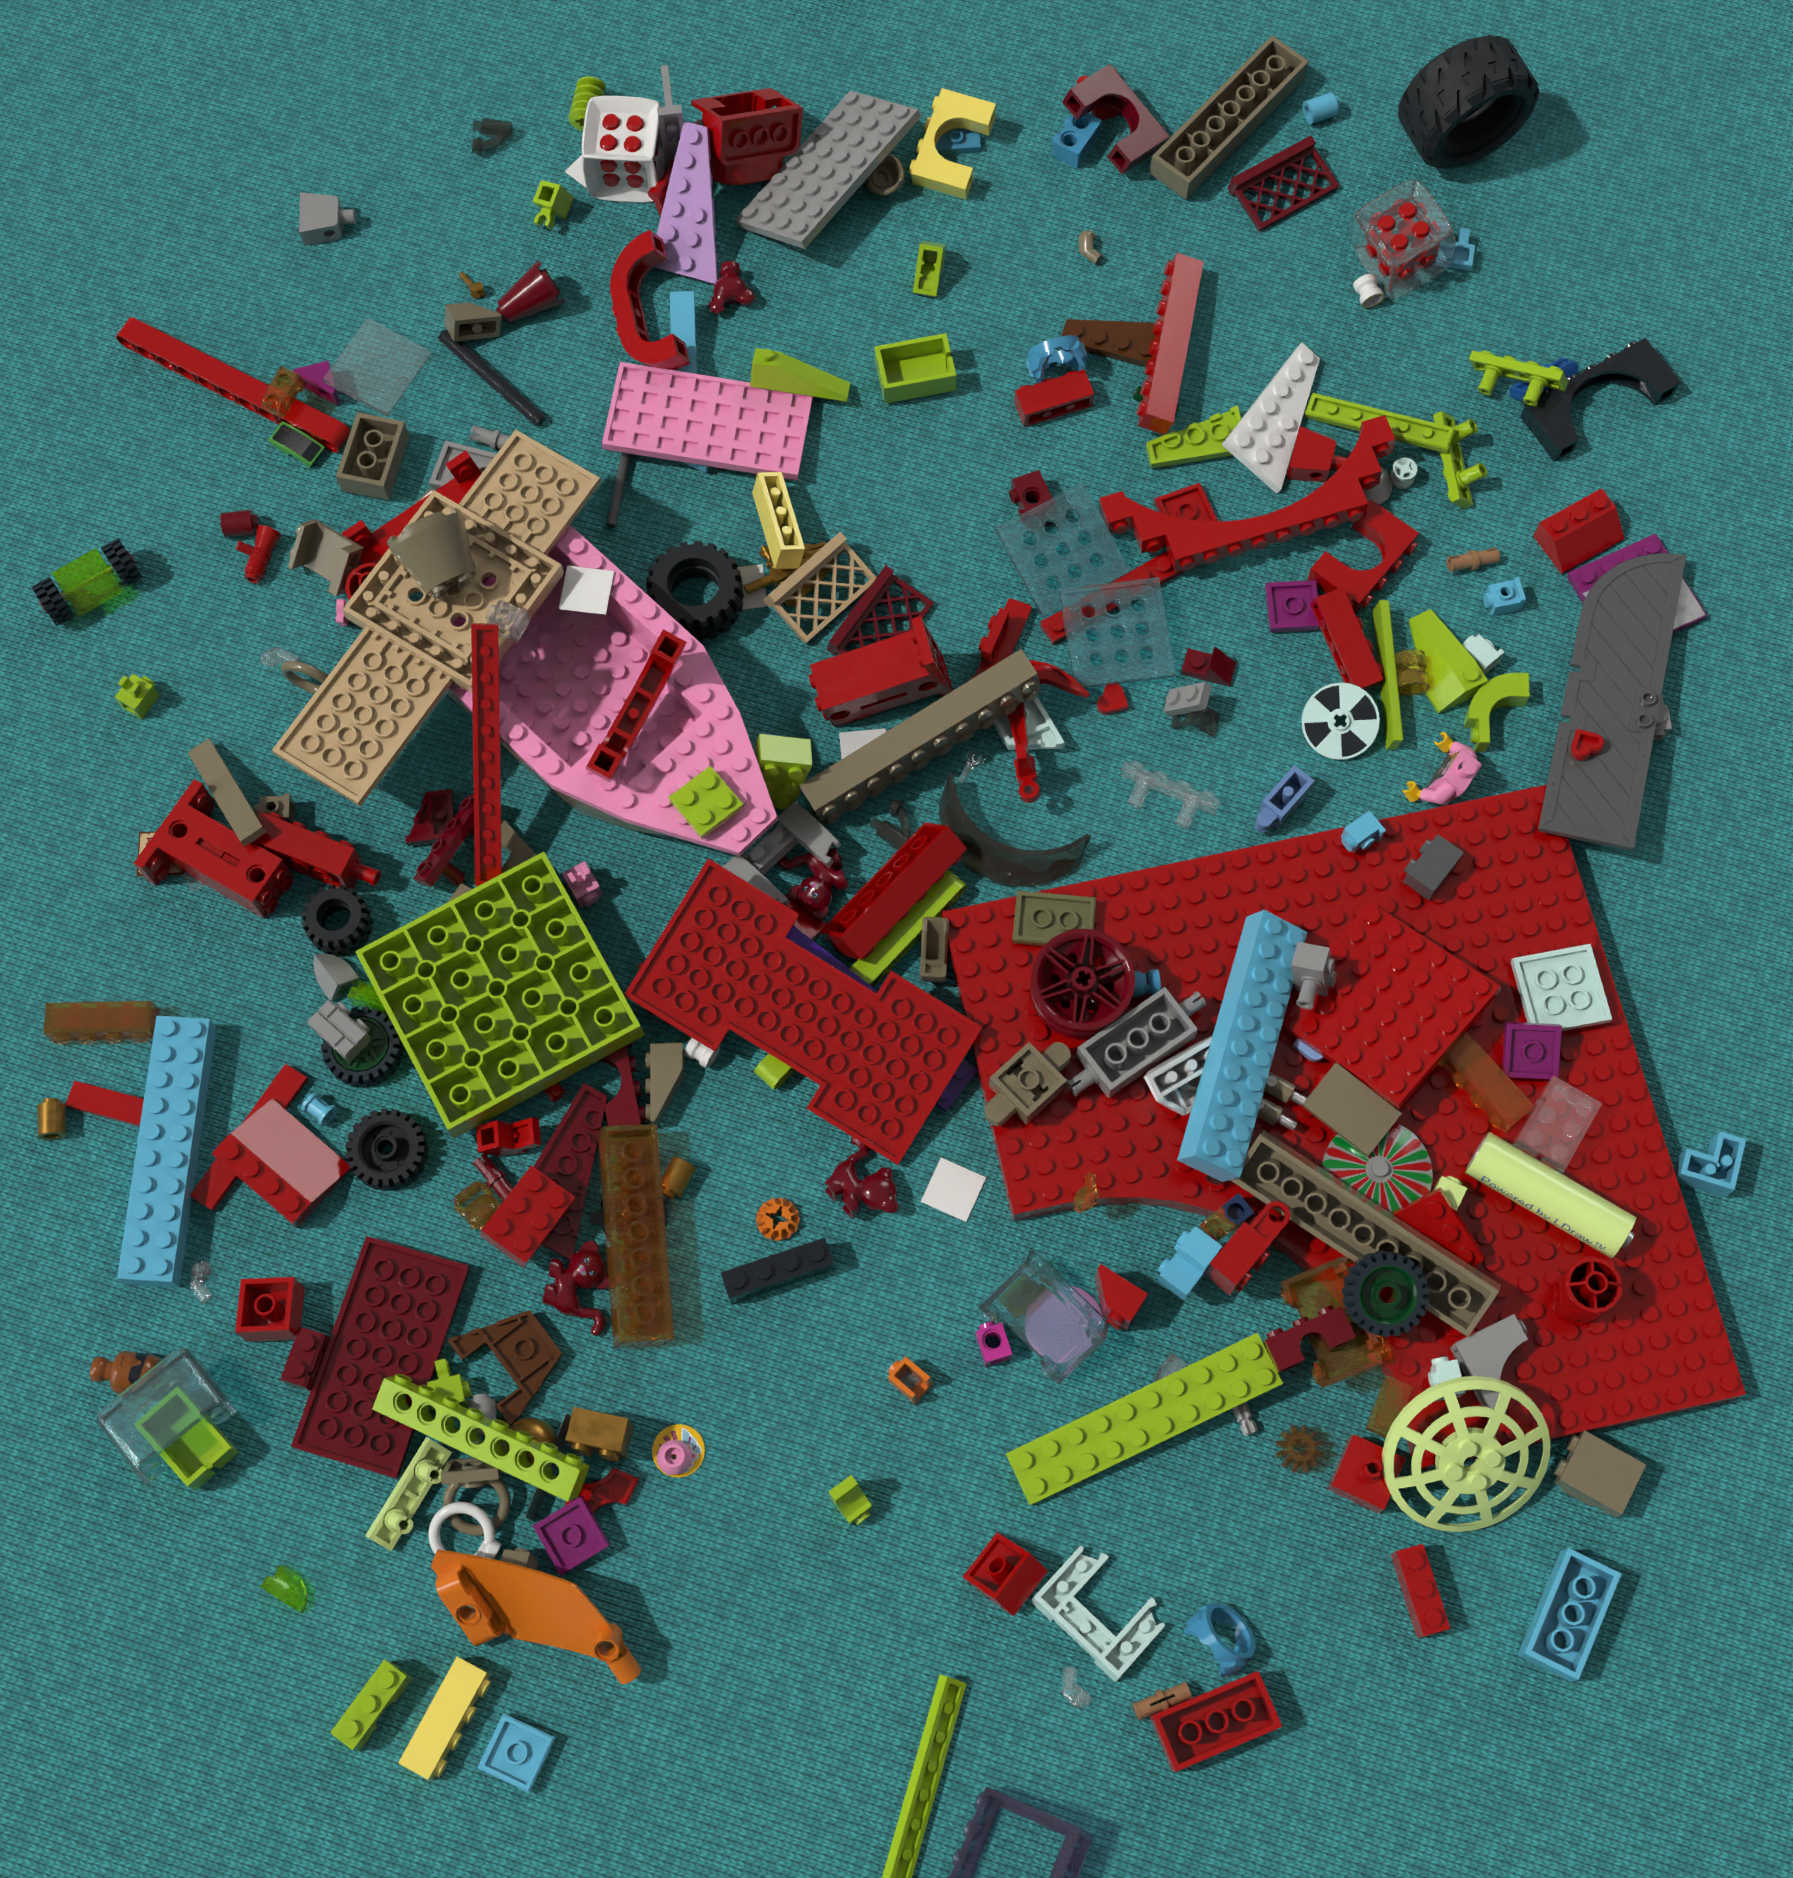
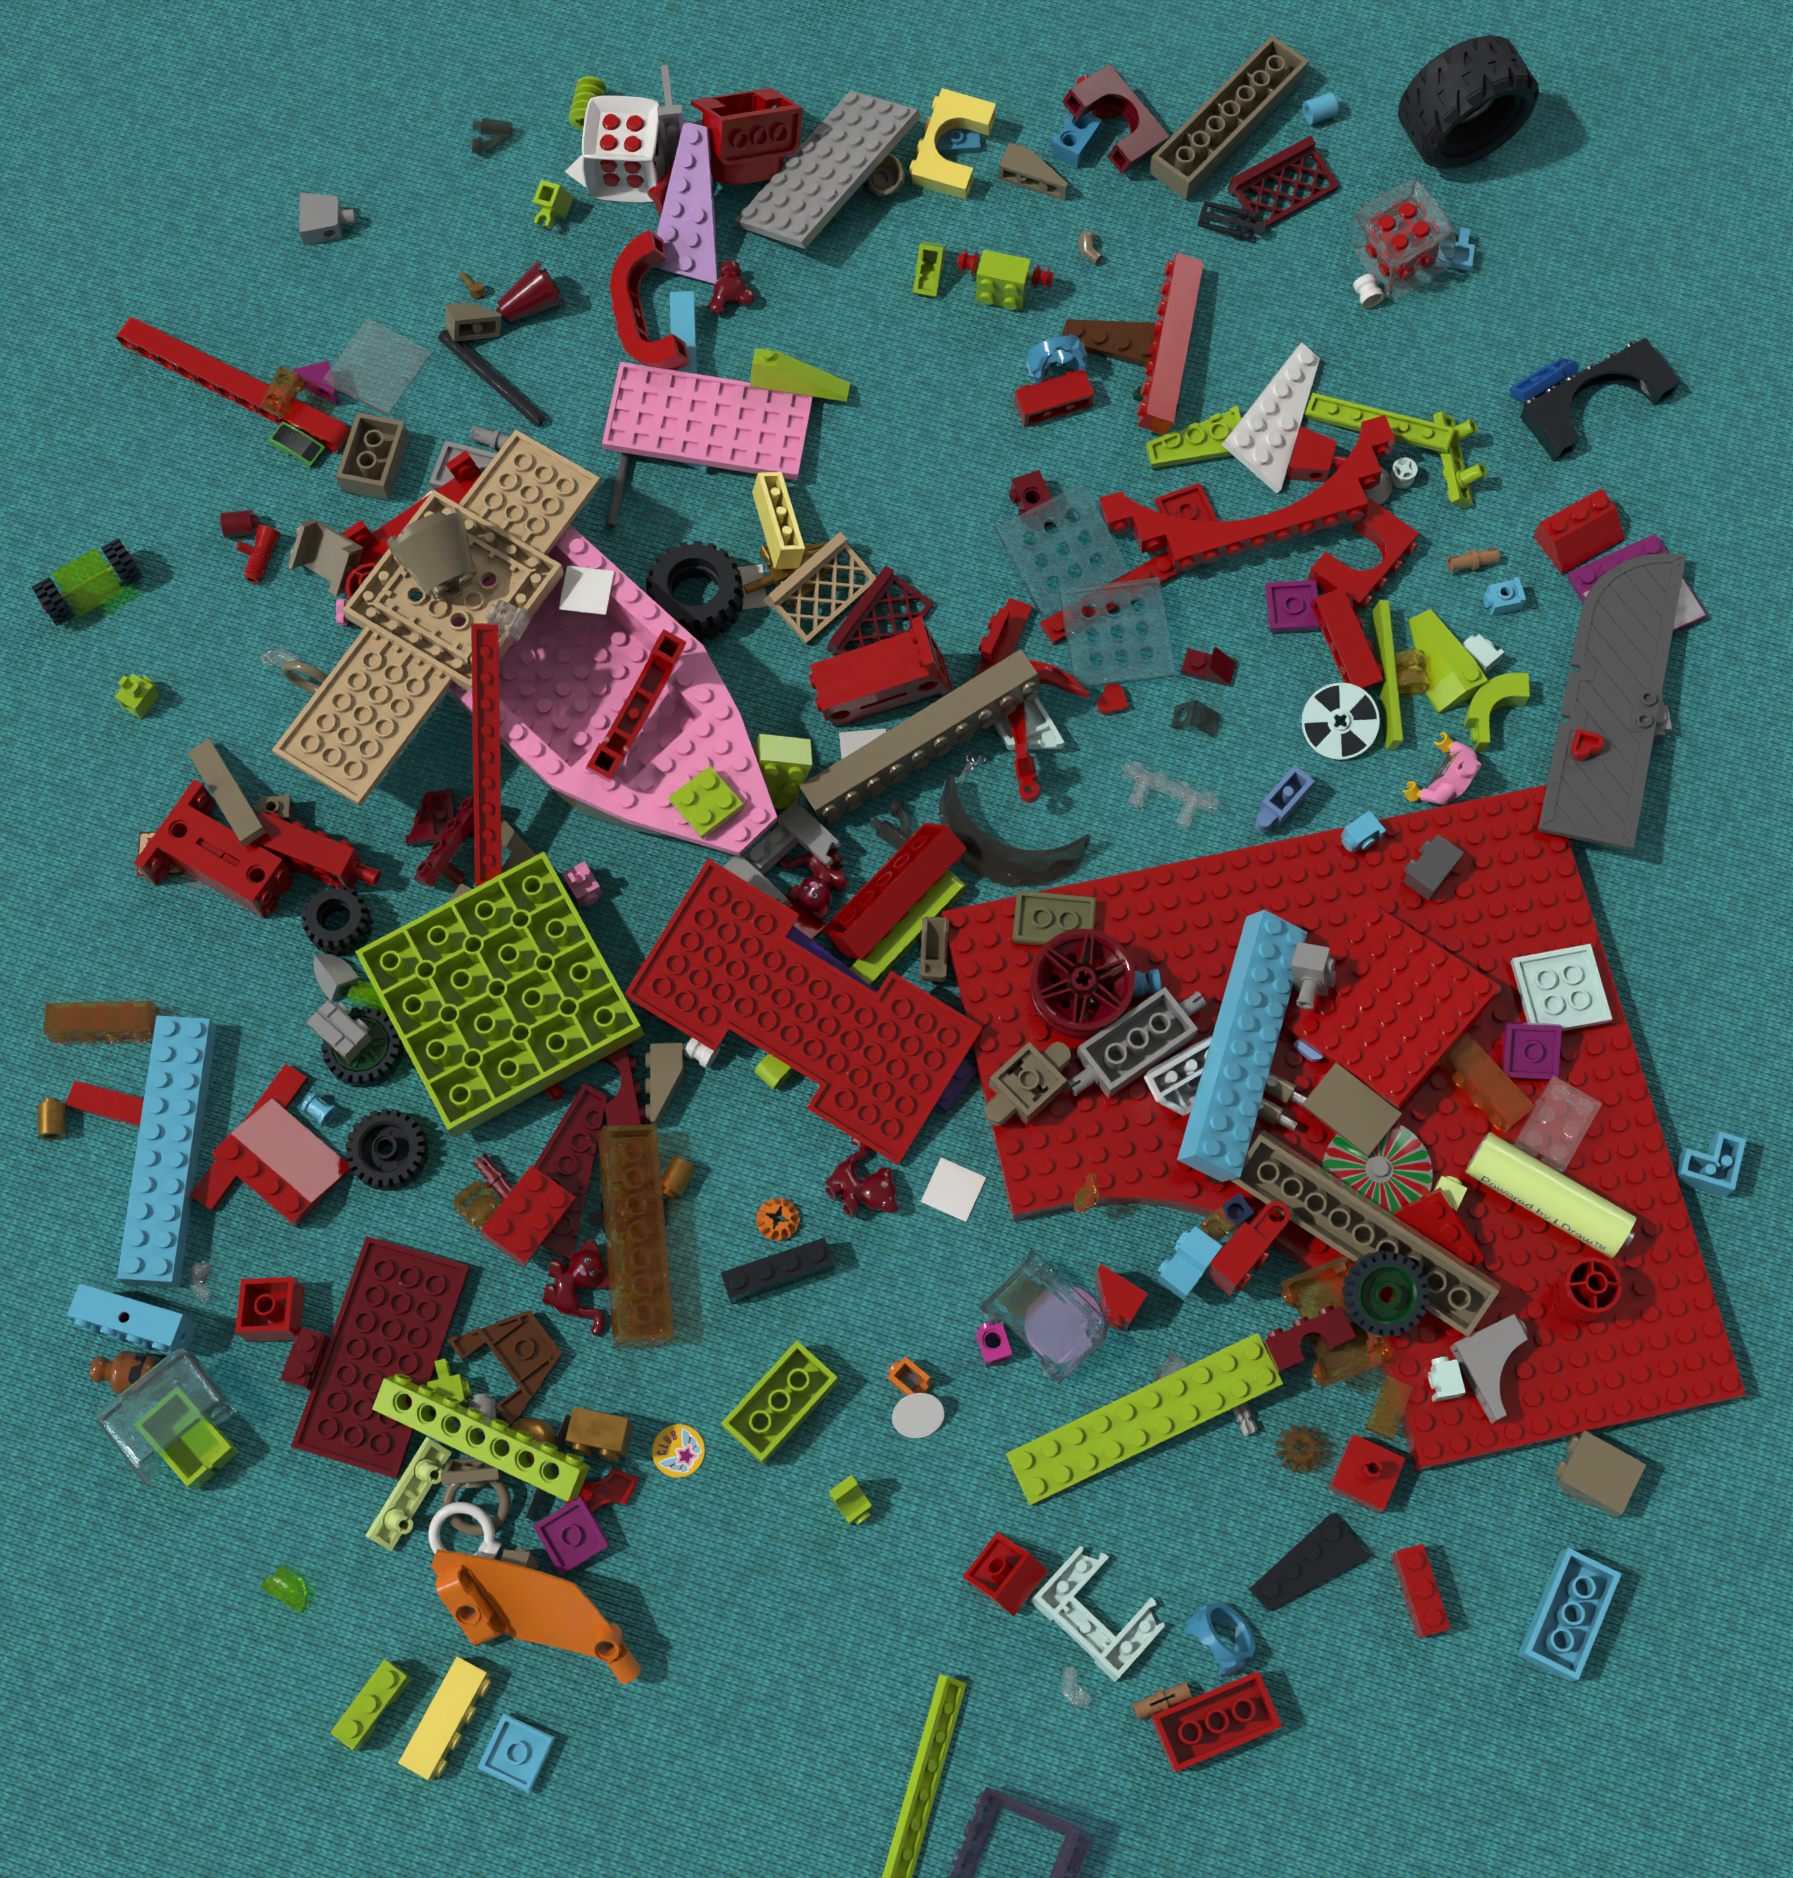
red brick [476,1118,541,1156] -> none
bright pink plate [657,1440,692,1475] -> none
lime piece [874,333,956,404] -> none
light grey plate [1163,682,1212,717] -> none
yellowish green dish [1382,1376,1551,1532] -> none
lime plate [1469,350,1569,406] -> none
none -> medium azure brick [67,1283,197,1358]
none -> lime brick [721,1340,839,1466]
none -> white sticker [892,1393,944,1438]
none -> lime brick [957,249,1054,310]
none -> dark tan slope [998,143,1068,201]
none -> black piece [1197,201,1266,242]
none -> black wing [1248,1513,1370,1611]

